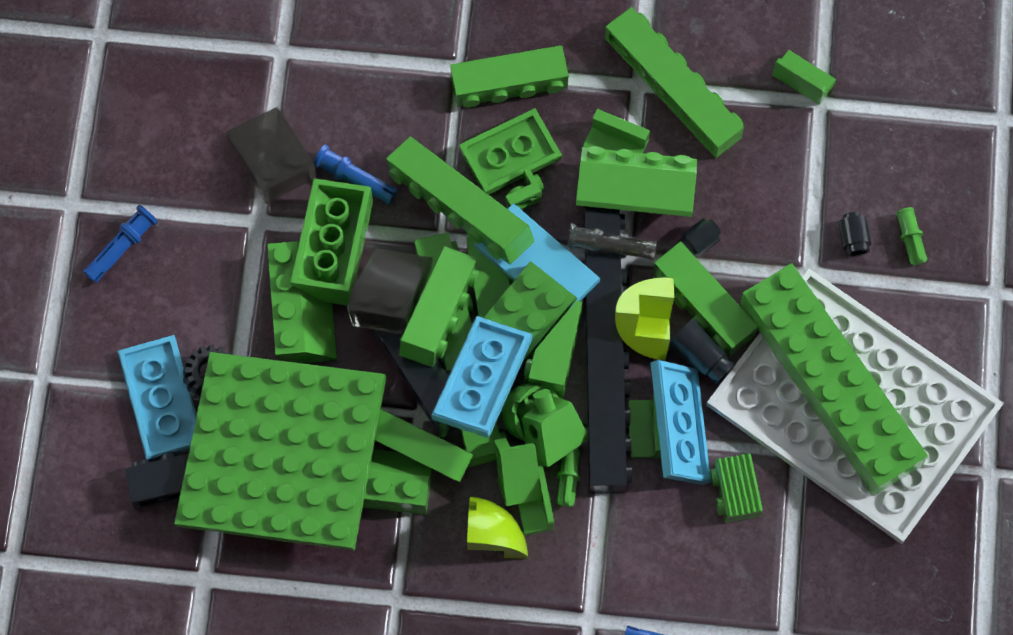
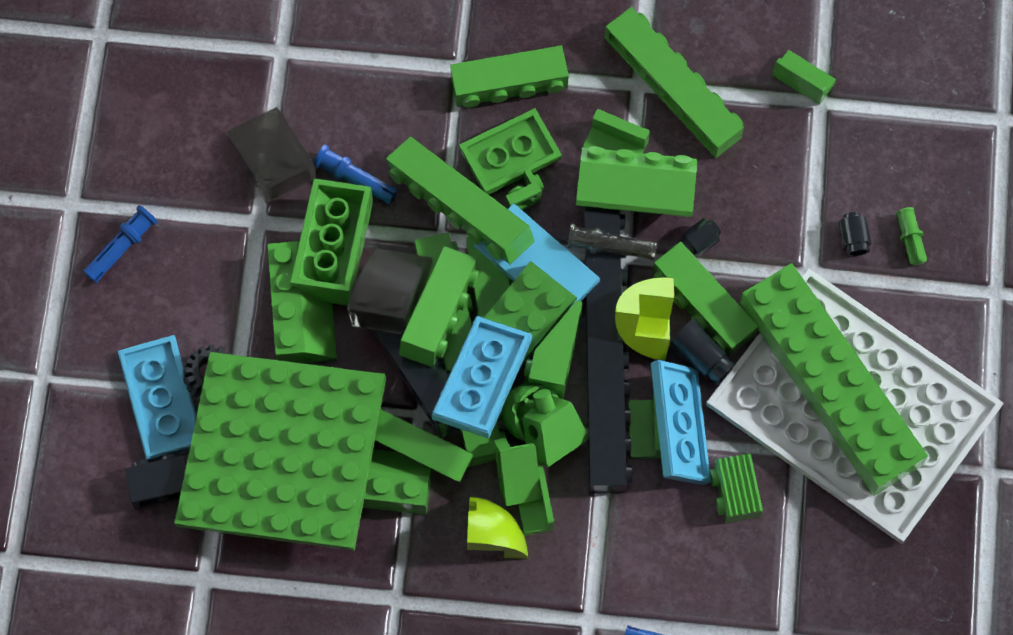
bright green axle [557,448,581,508] -> none

